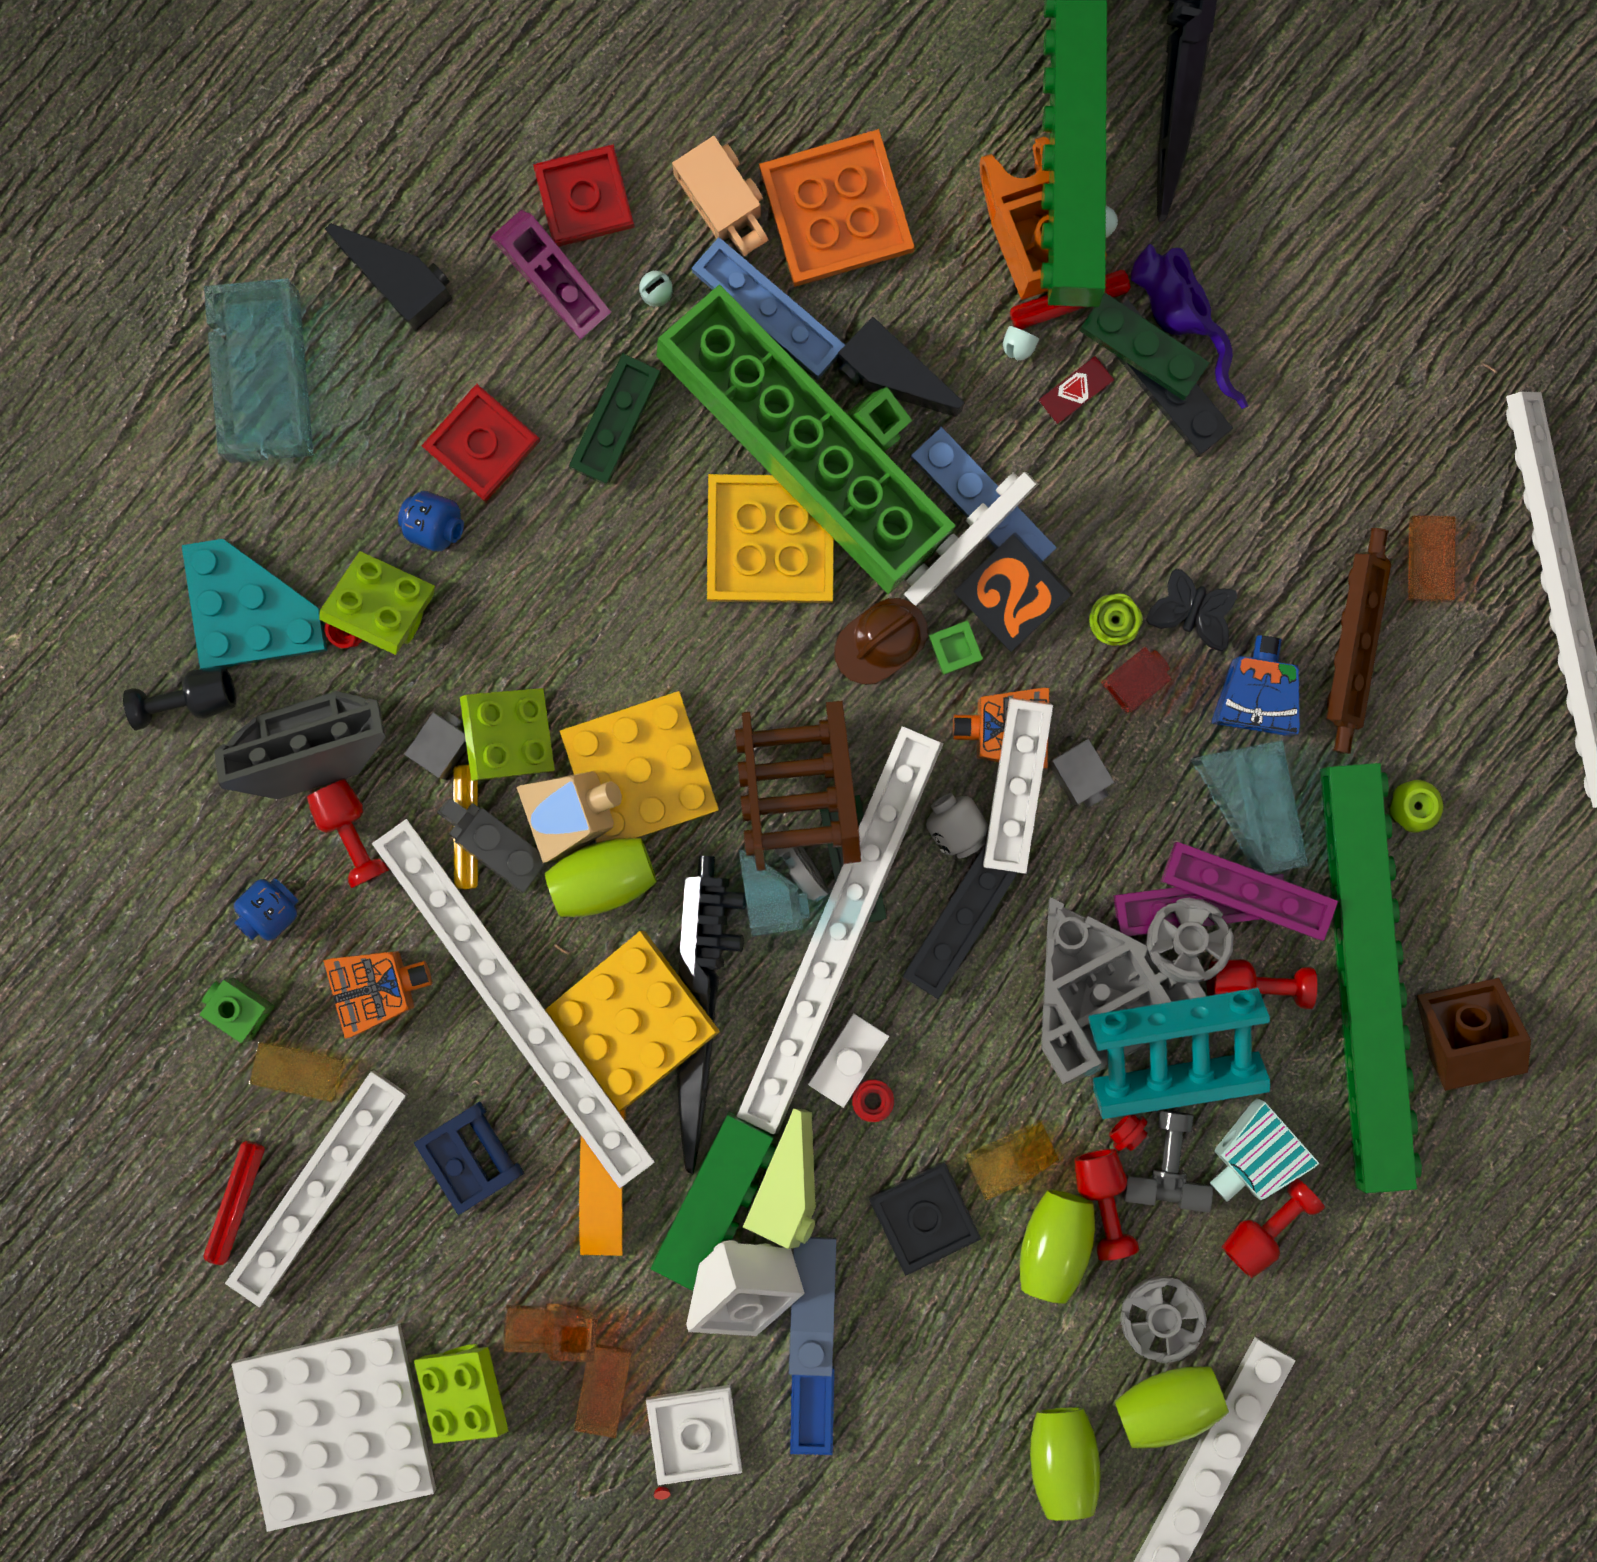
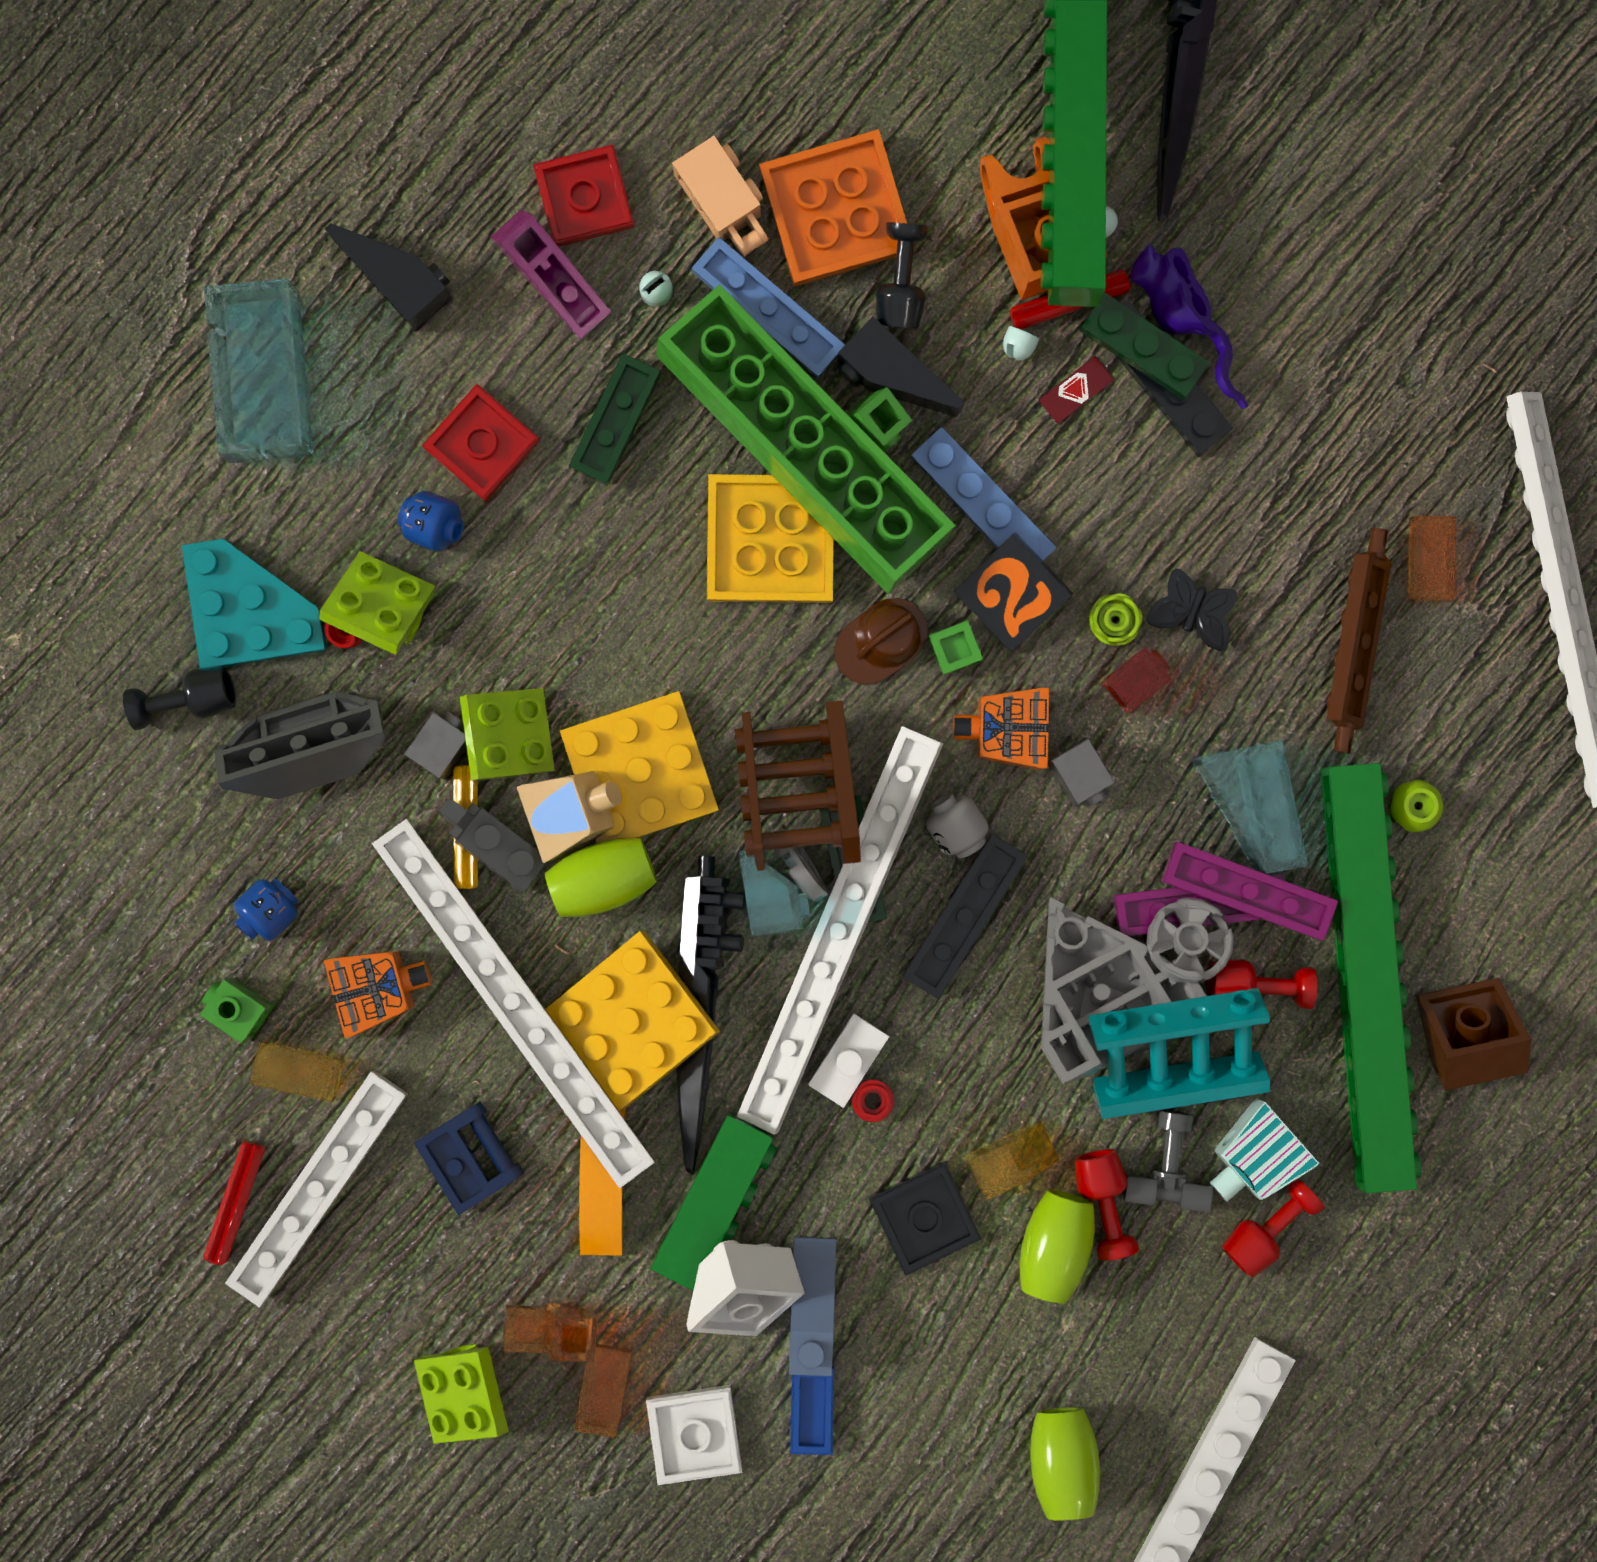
white plate [231,1323,436,1532] -> none
red piece [307,779,390,888] -> none
coral piece [654,1486,671,1500] -> none
yellowish green slope [743,1108,816,1249] -> none
white plate [904,472,1039,606] -> none
white plate [983,697,1053,873] -> none
red plate [1108,1114,1148,1151] -> none
lime piece [1114,1366,1229,1448] -> none
light grey piece [1120,1275,1207,1364] -> none
blue torso [1211,635,1300,737] -> none
none -> black piece [876,222,928,329]

